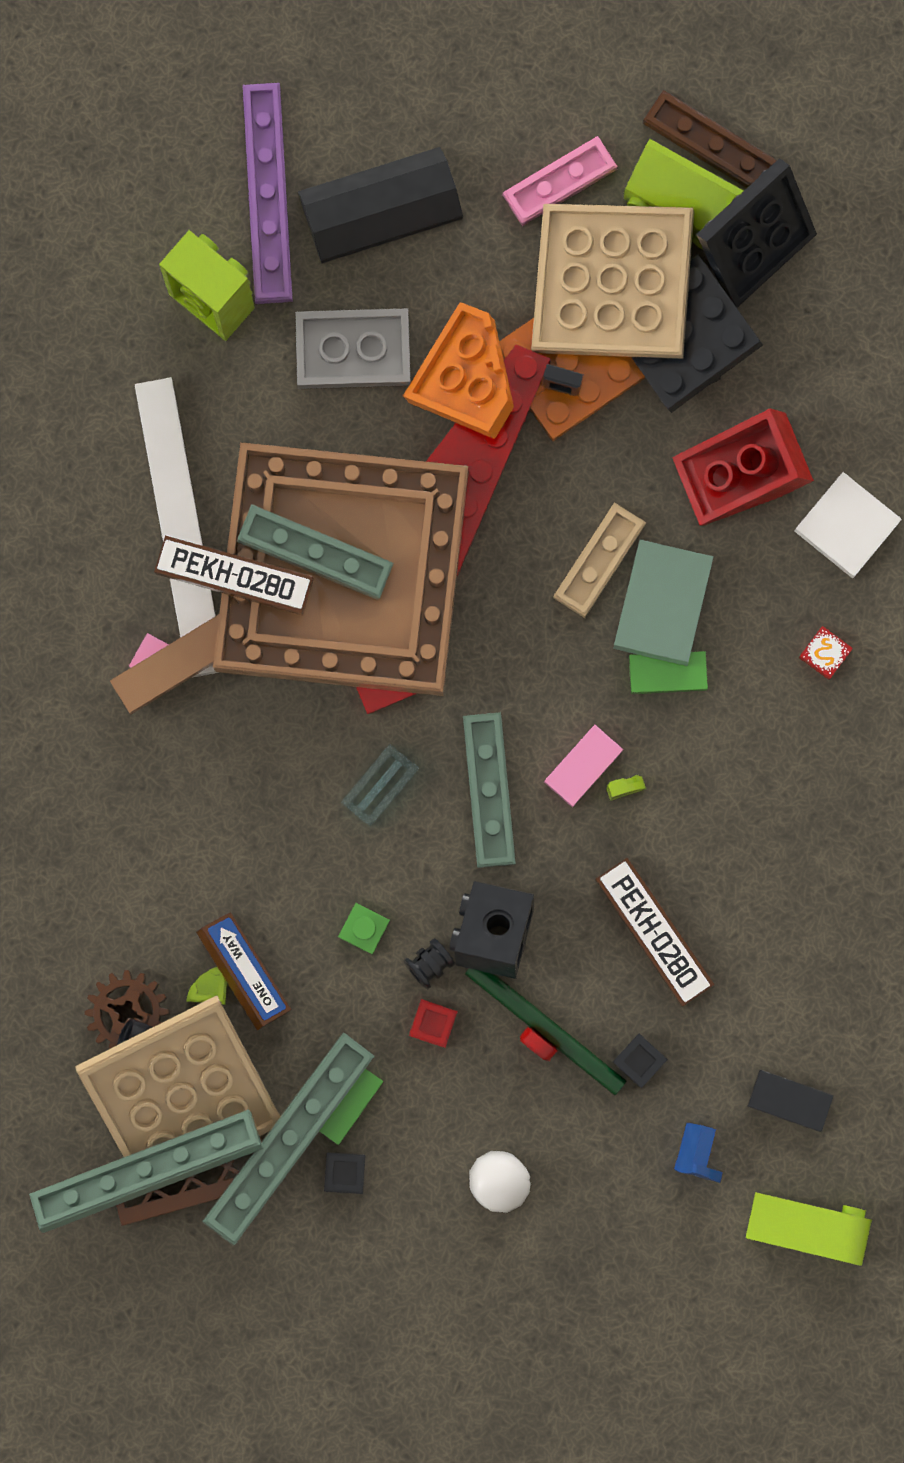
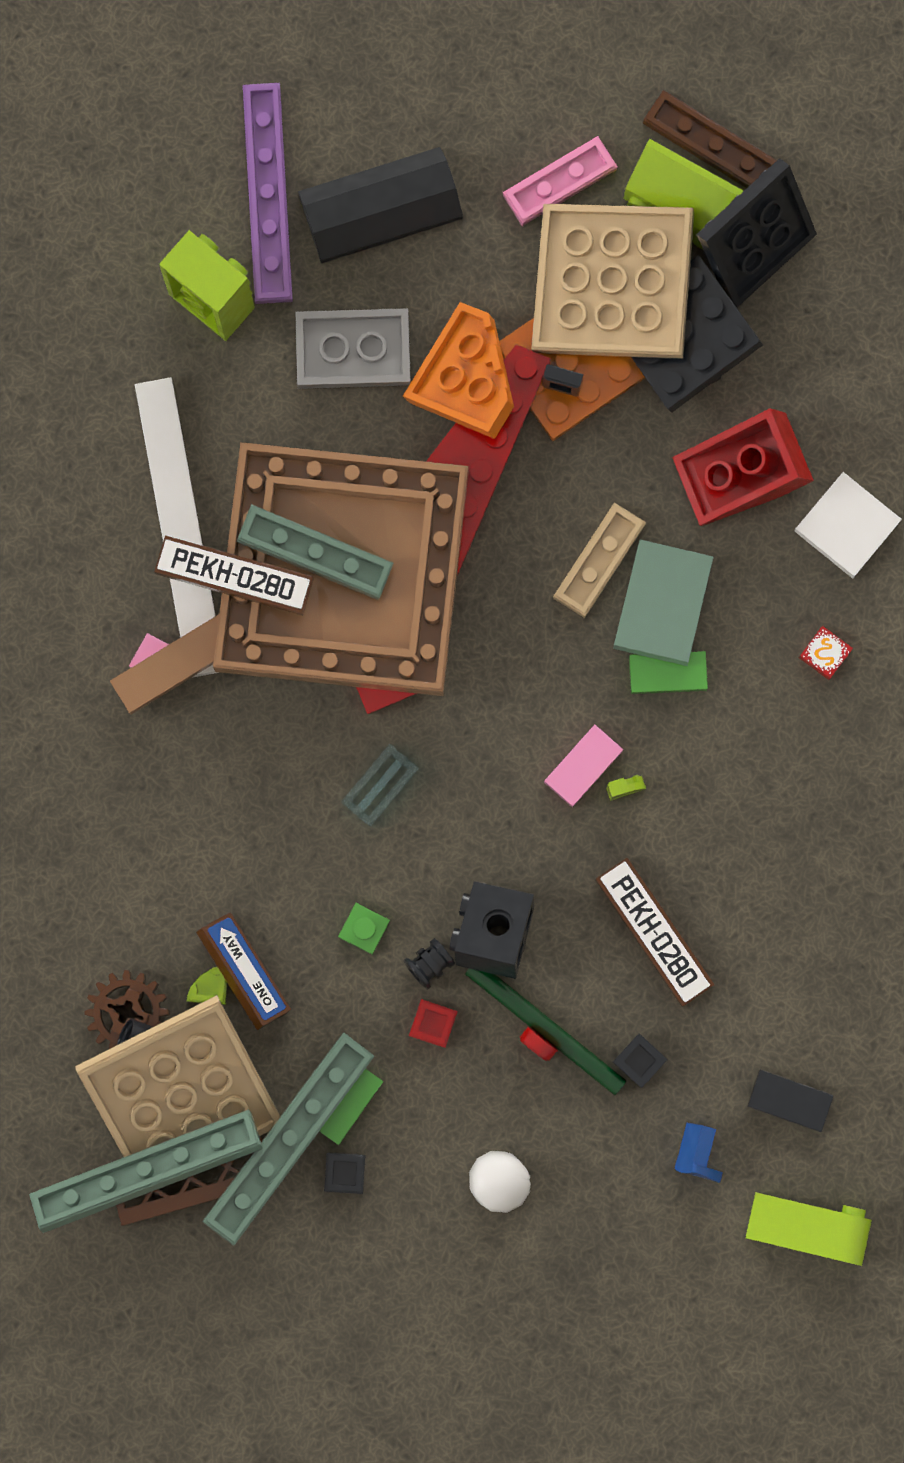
sand green tile [463,712,516,868] -> none

